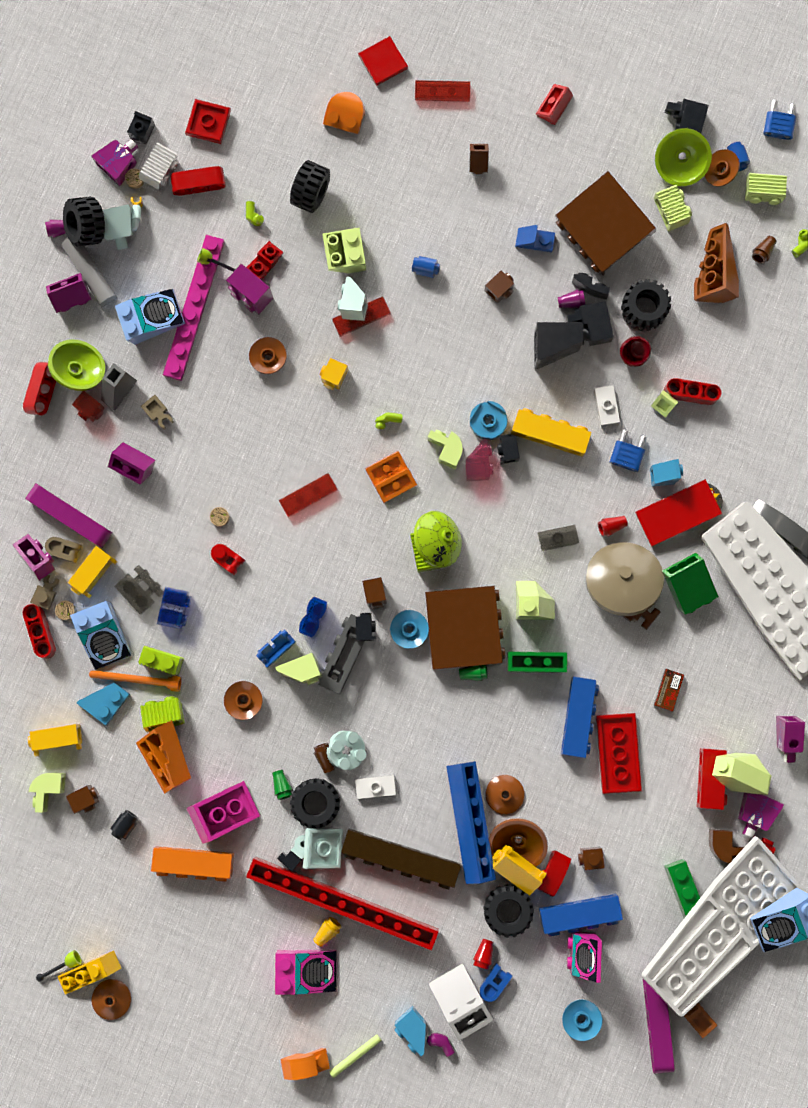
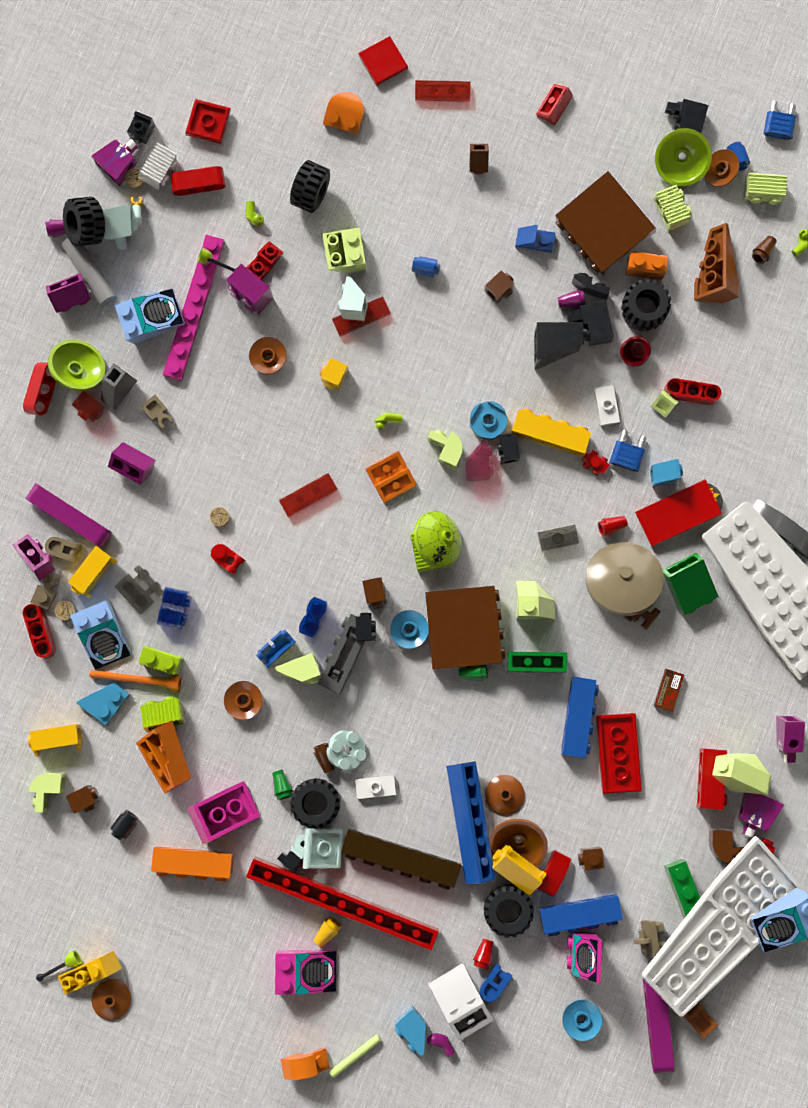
none -> red piece [581,450,609,476]
none -> orange brick [625,251,668,280]
none -> dark tan hips [634,920,666,957]

